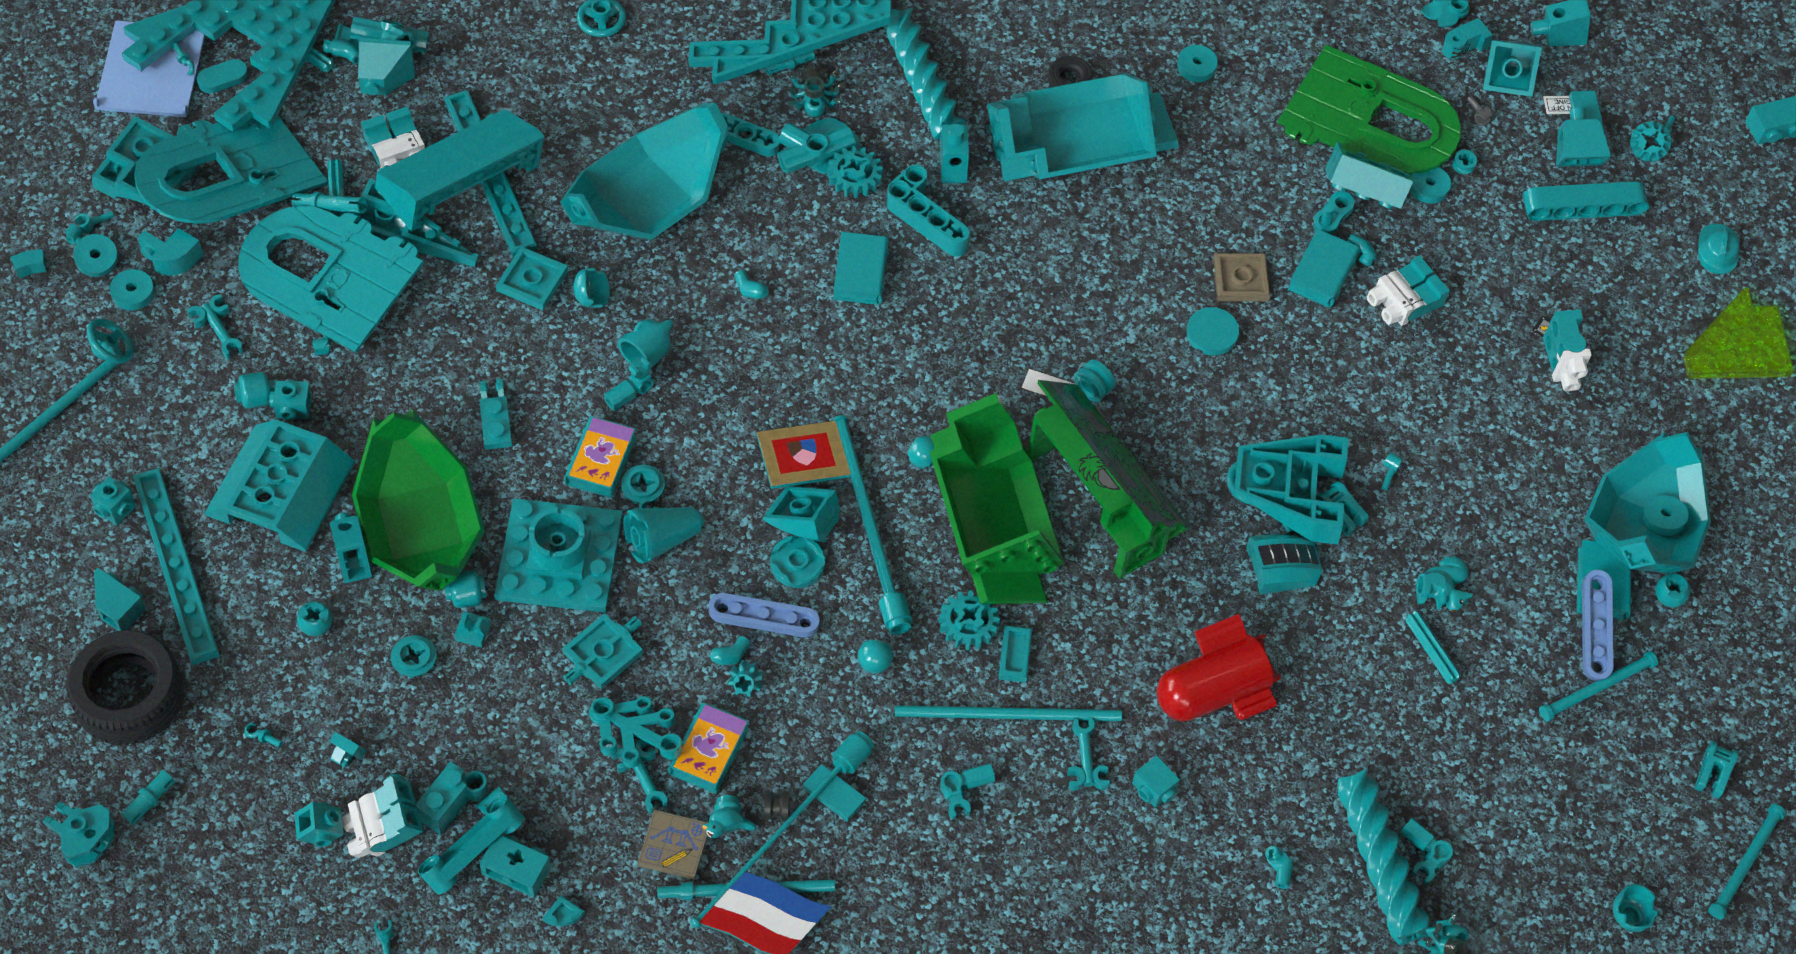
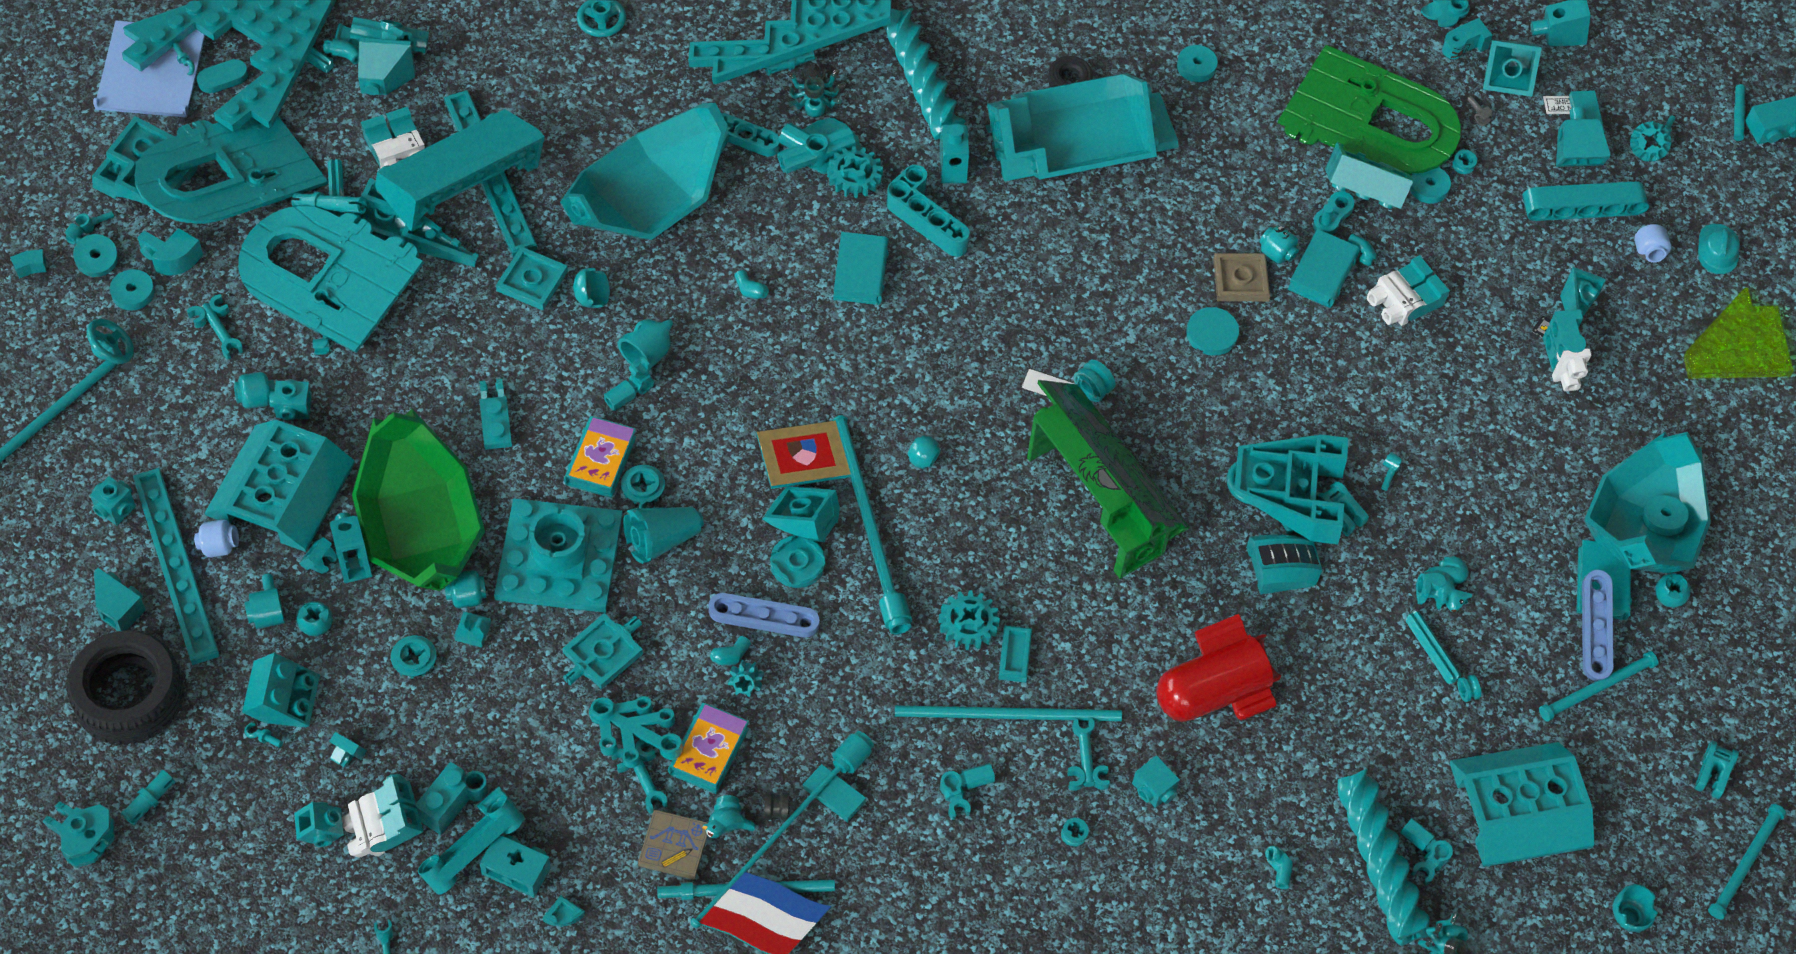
teal piece [858,640,893,674] -> none
green panel [929,393,1065,604] -> none
none -> light blue head [194,520,239,558]
none -> teal slope [242,652,320,728]
none -> teal piece [245,573,285,630]
none -> teal tile [299,537,338,574]
none -> teal bush [1061,818,1089,847]
none -> teal head [1259,226,1299,264]
none -> teal slope [1450,742,1594,867]
none -> teal bush [1457,675,1481,702]
none -> teal slope [1560,267,1606,316]
none -> light blue head [1634,224,1671,262]
none -> teal piece [1734,84,1746,141]

